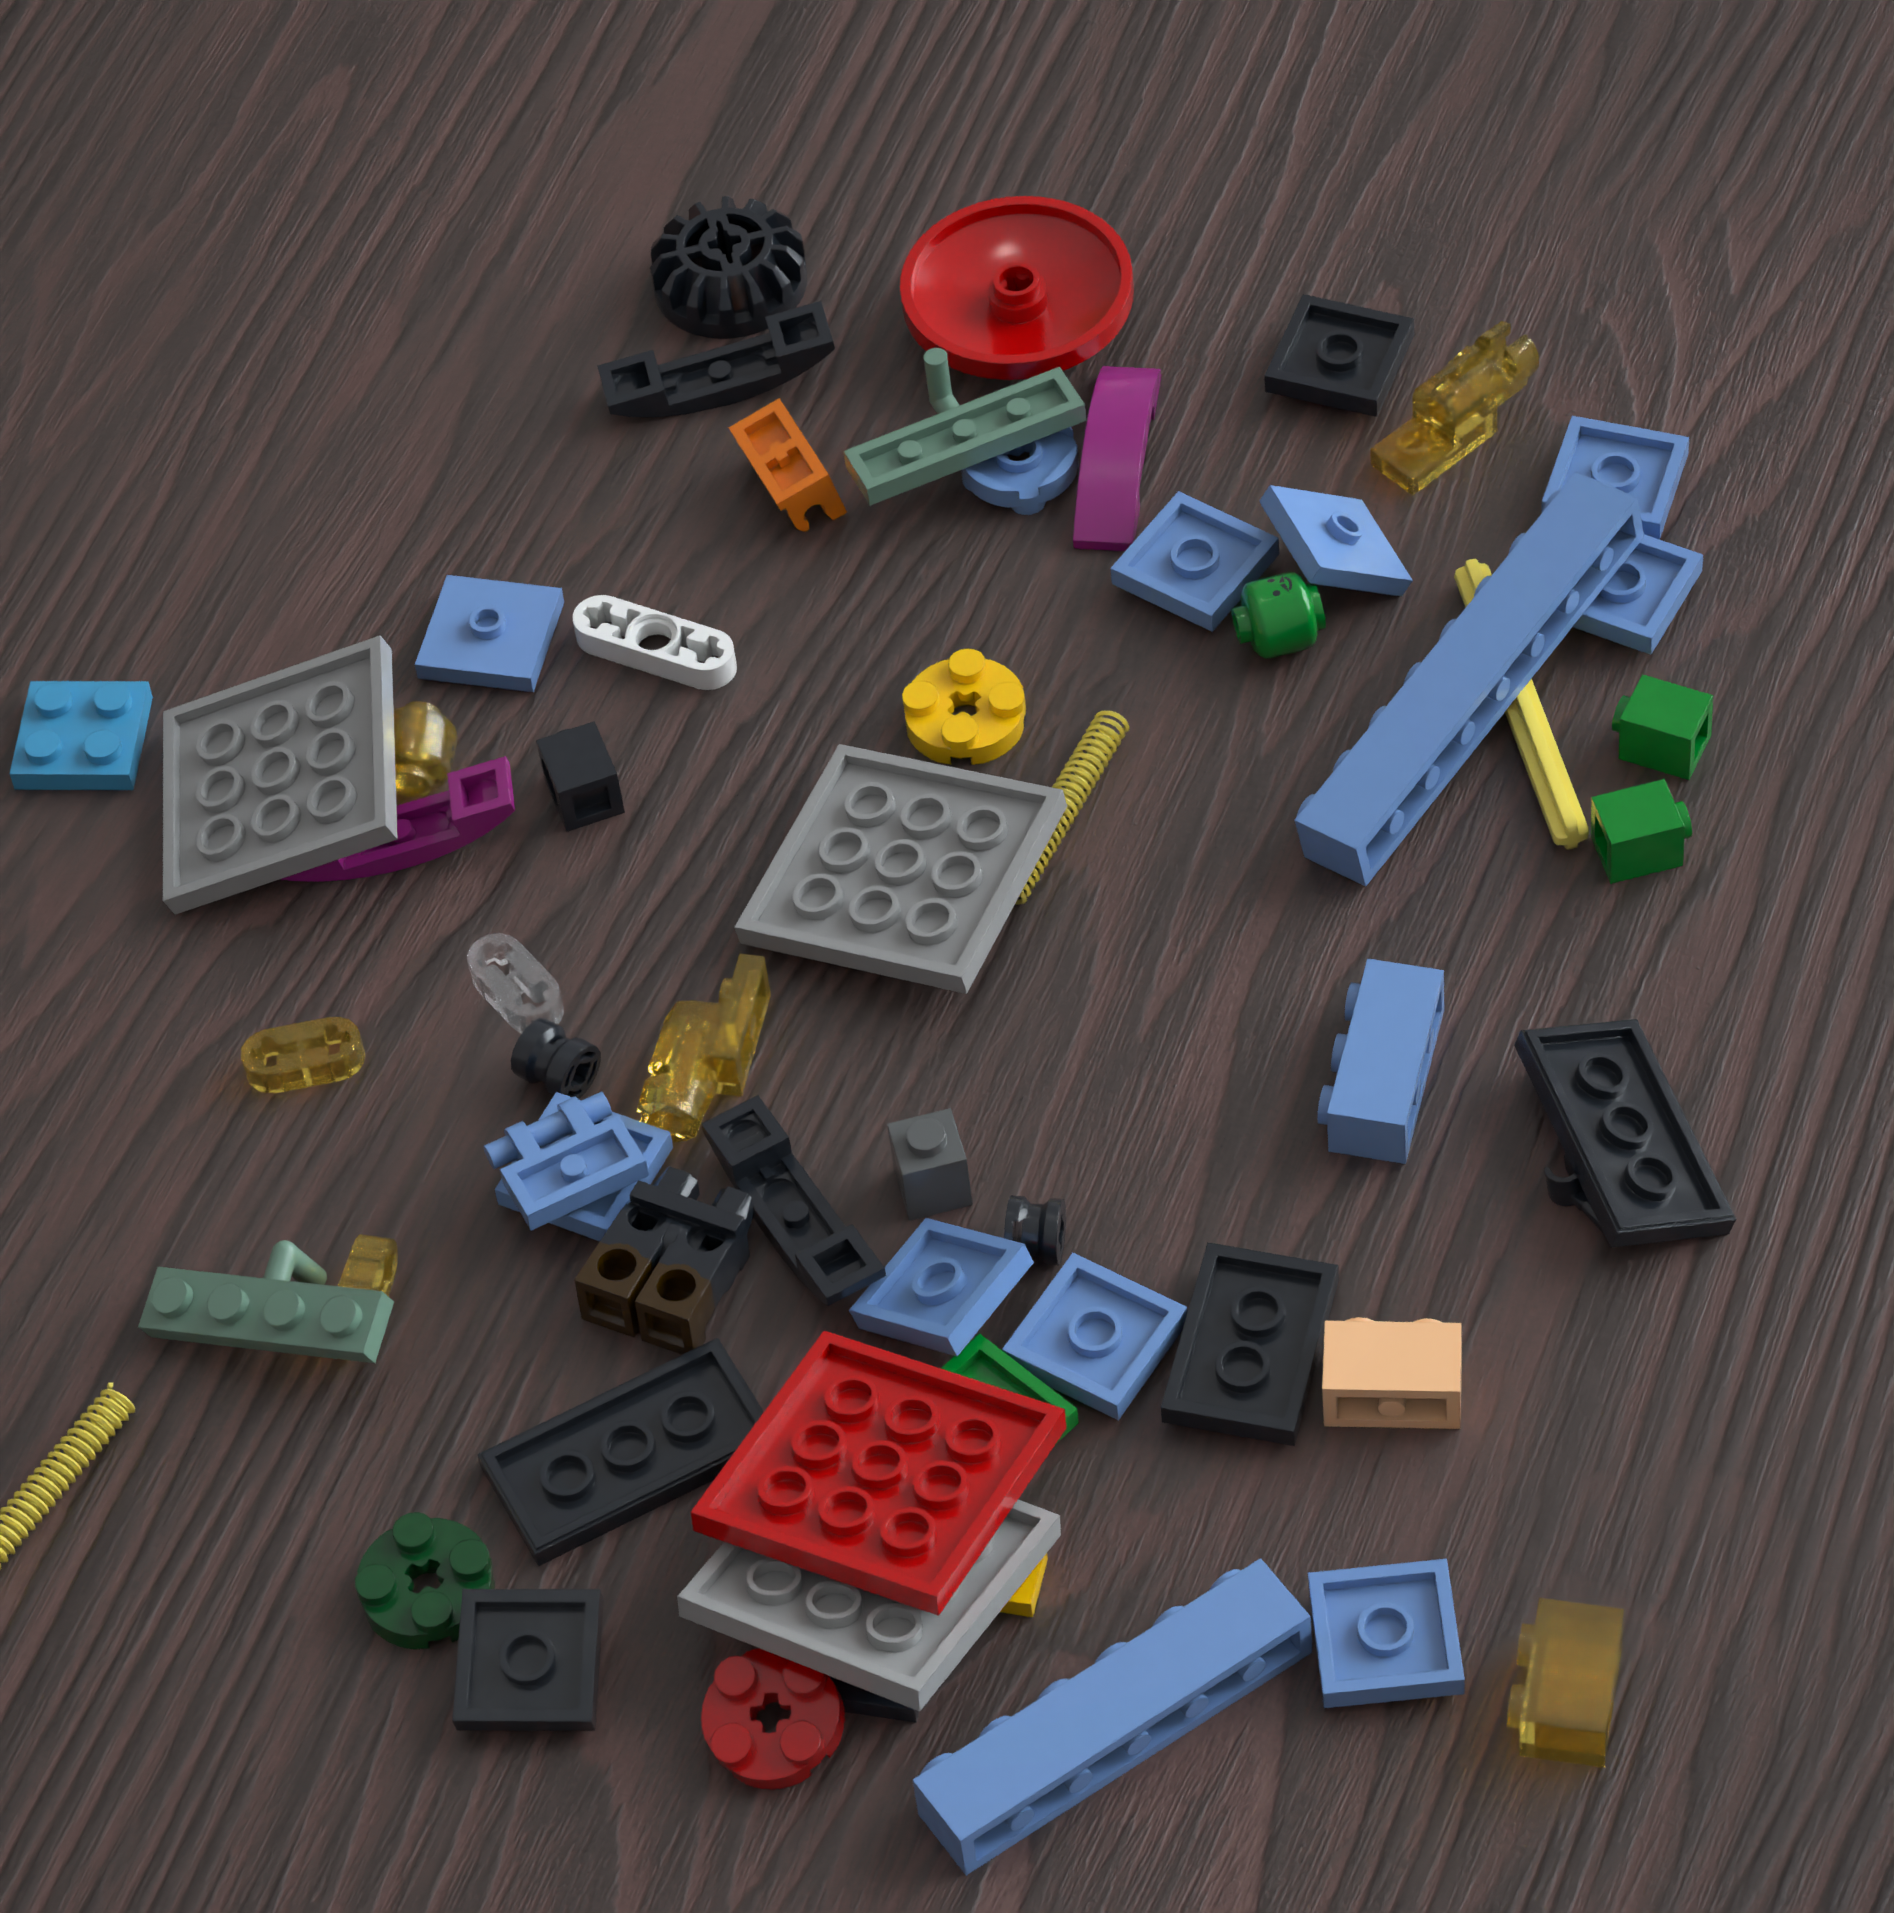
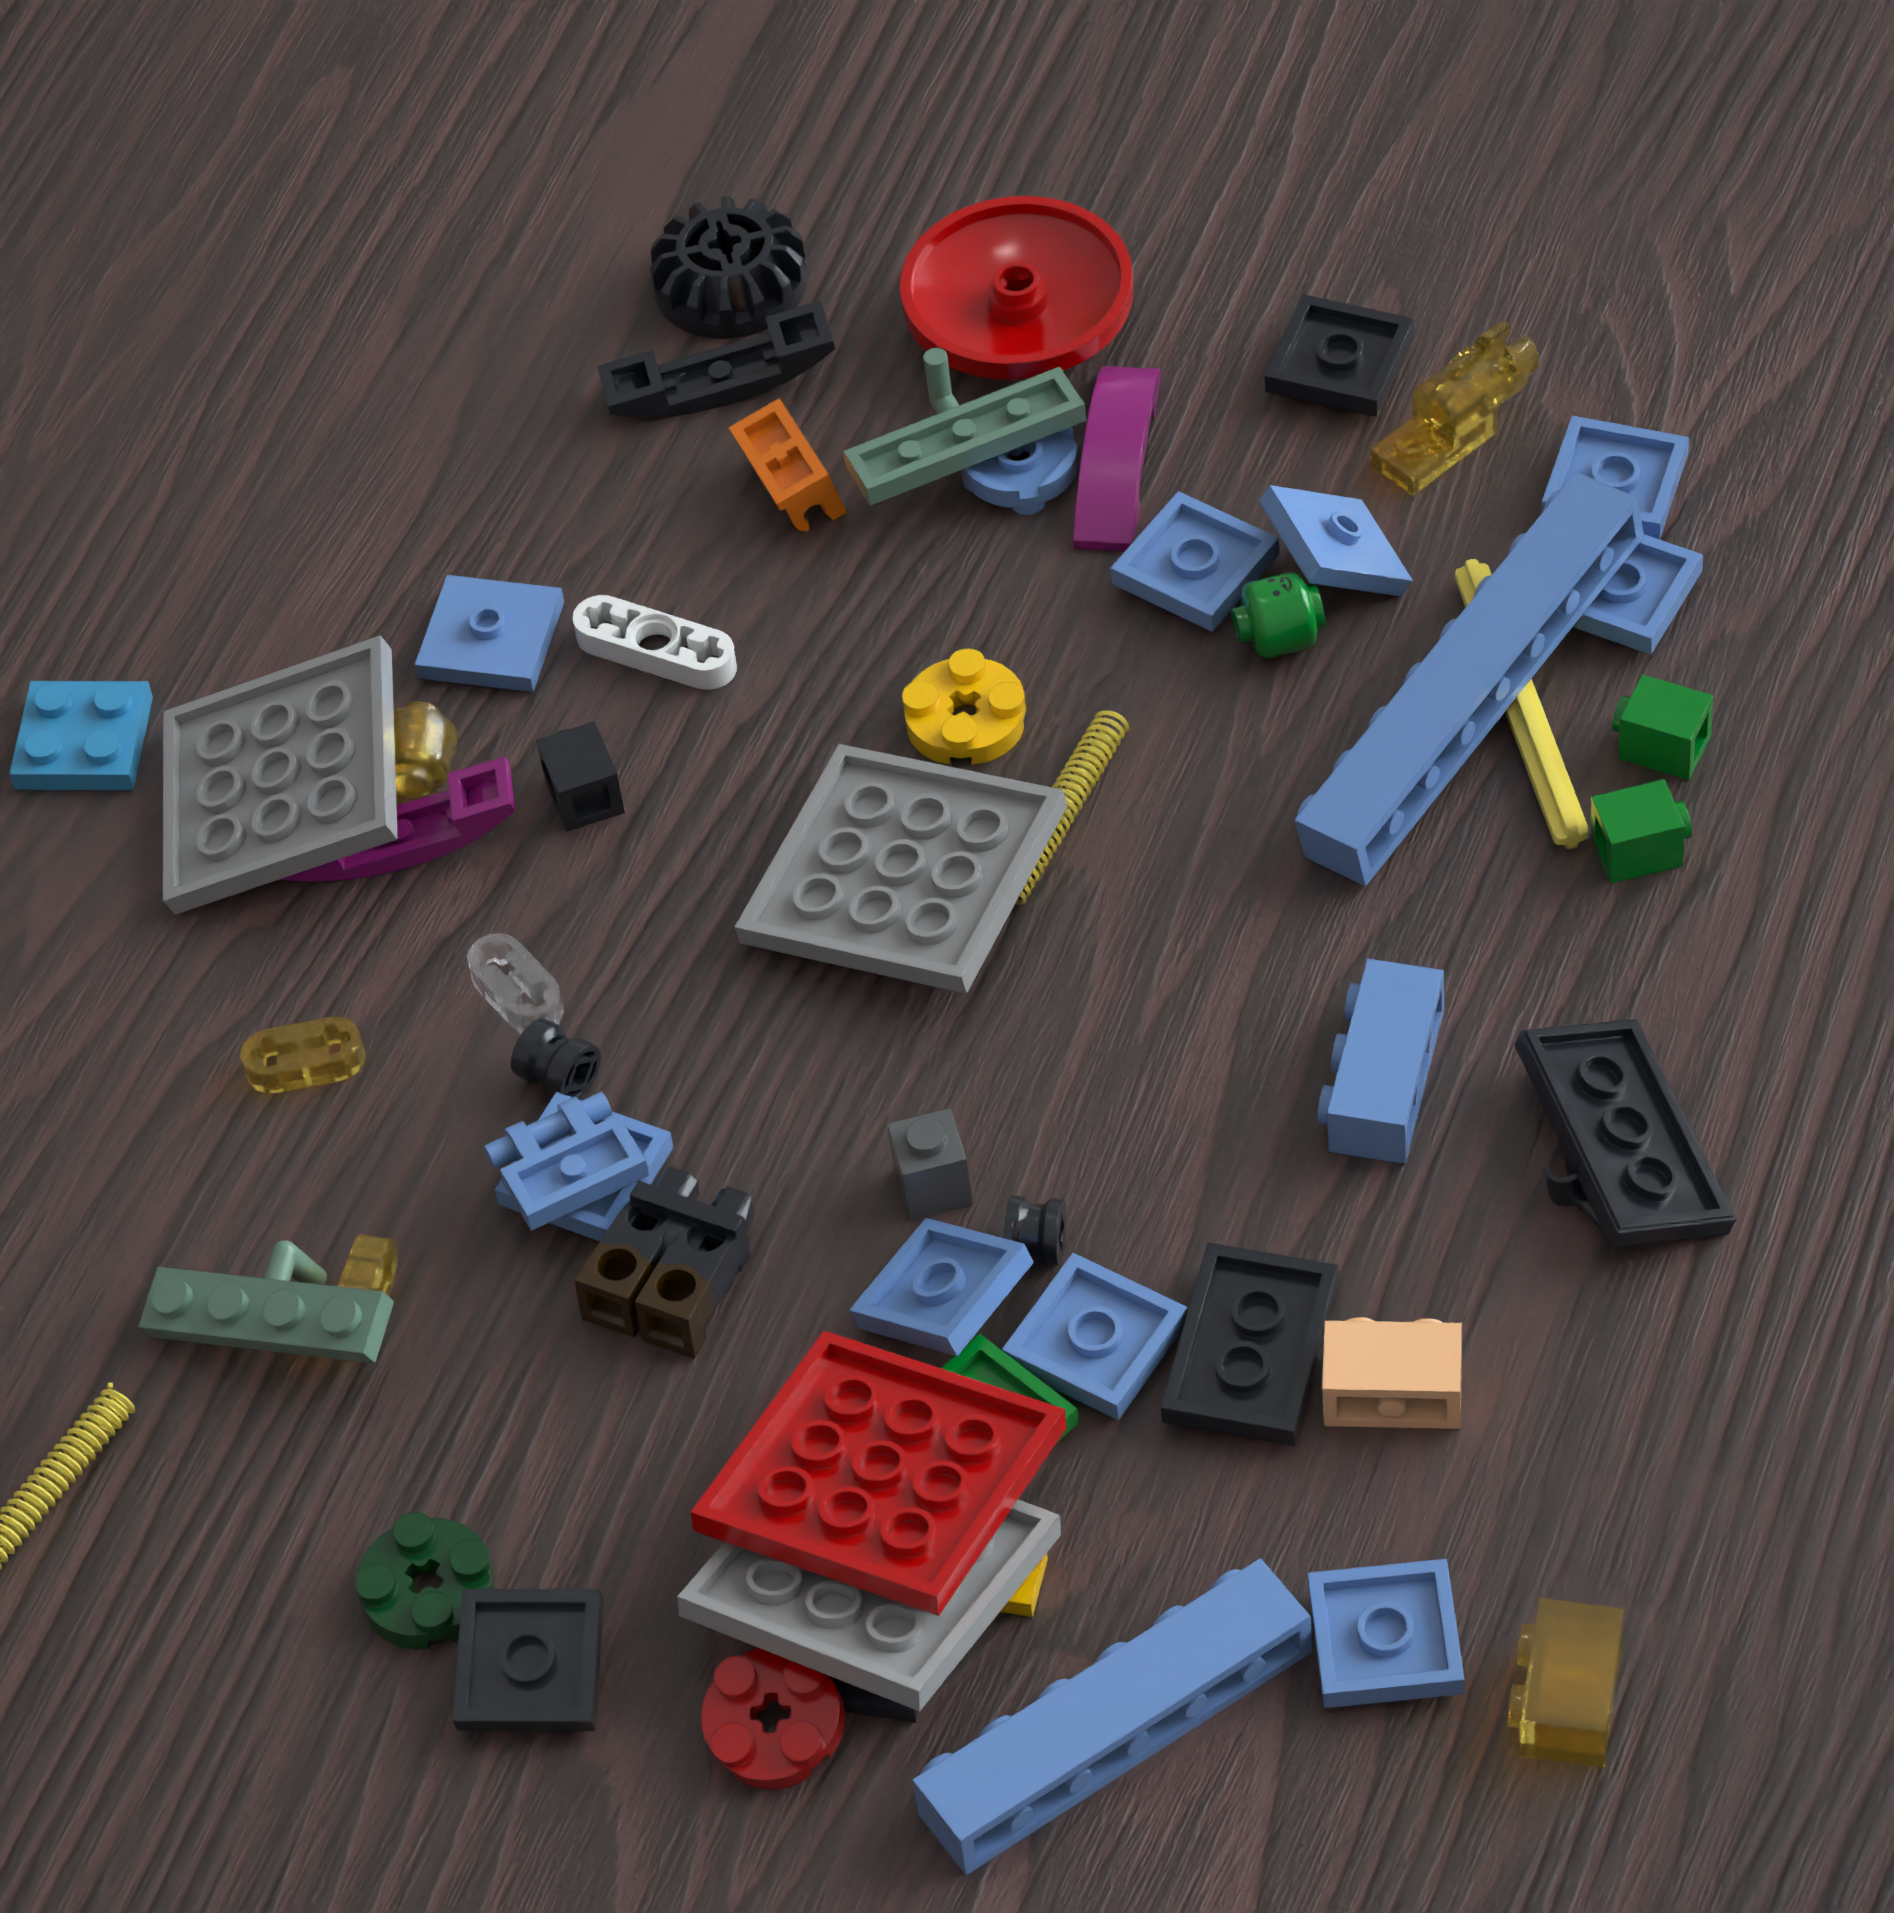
black tile [477,1338,764,1567] -> none
clear yellow plate [636,954,771,1142] -> none
black slope [701,1095,886,1306] -> none

